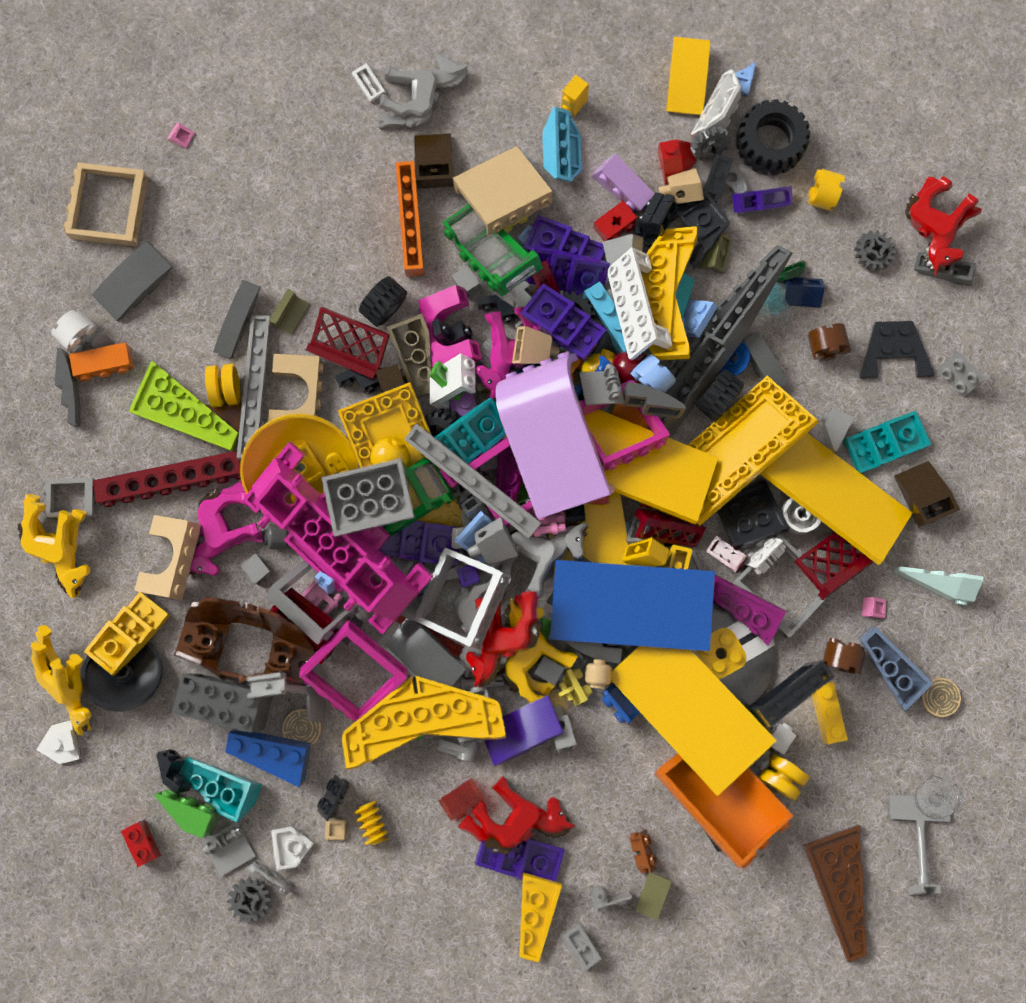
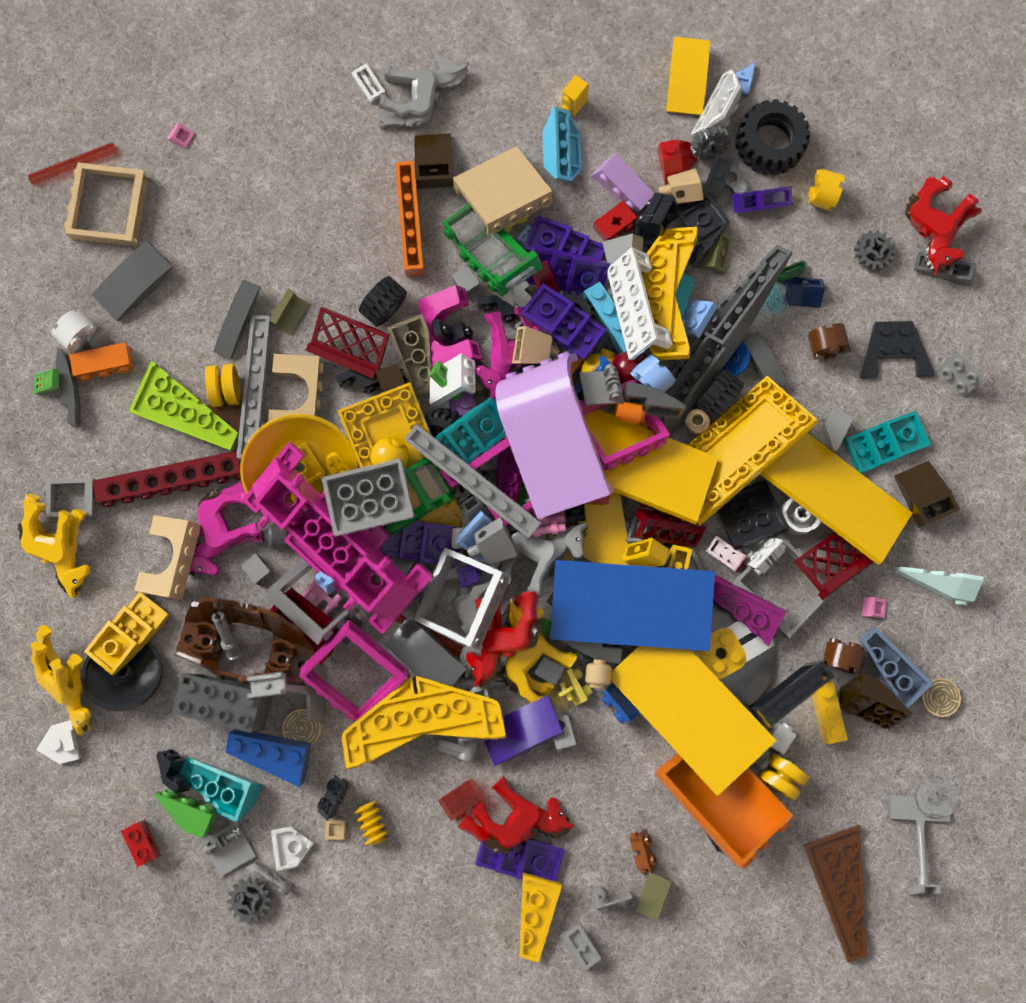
none -> clear red axle [28,142,117,185]
none -> bright green tile [34,369,59,394]
none -> light grey pin [212,611,244,662]
none -> orange brick [615,402,645,425]
none -> tan head [685,409,710,436]
none -> dark brown slope [839,673,912,729]

